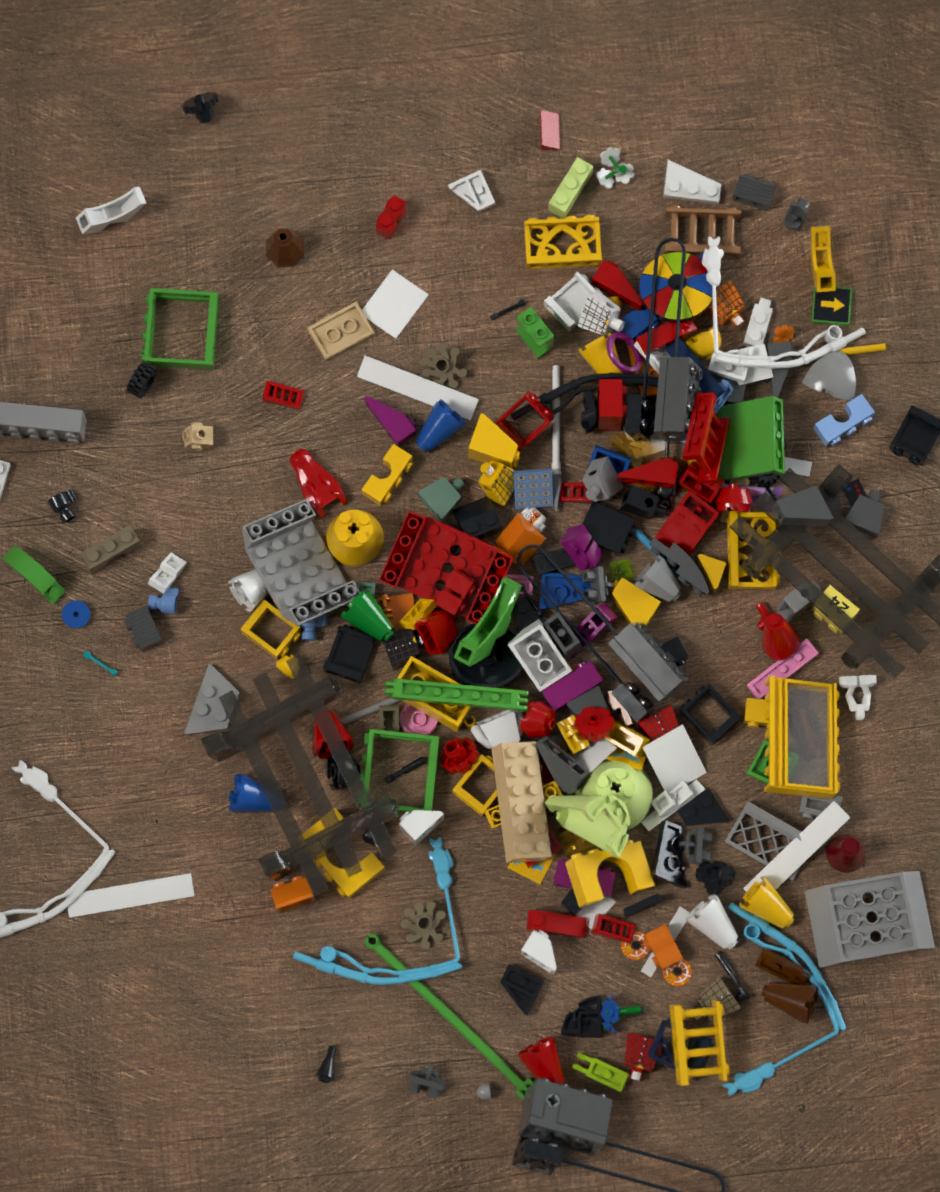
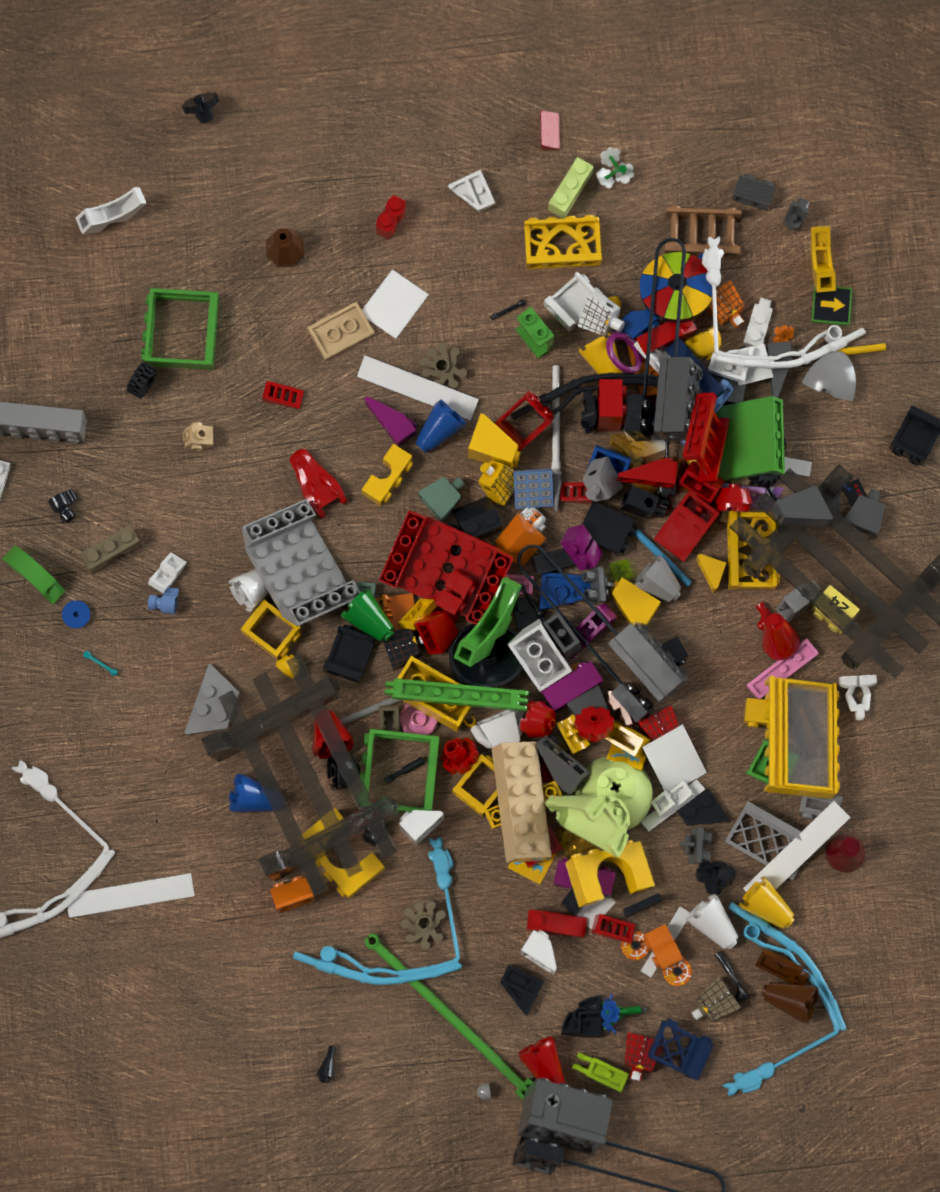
dark grey brick [124,605,163,652] -> none
medium blue piece [300,614,328,641] -> none
yellow cone [326,509,384,567] -> none
dark grey hips [408,1063,446,1099] -> none
white sticker [572,739,617,772] -> none
red slope [592,260,643,311] -> none
dark grey slope [649,538,709,597] -> none
black wing [651,820,687,889] -> none
white wing [663,160,721,204] -> none
yellow fence [669,1000,730,1086] -> none
black window [680,684,741,747] -> none
light grey slope [804,871,935,968] -> none
light blue arch [813,394,875,447] -> none

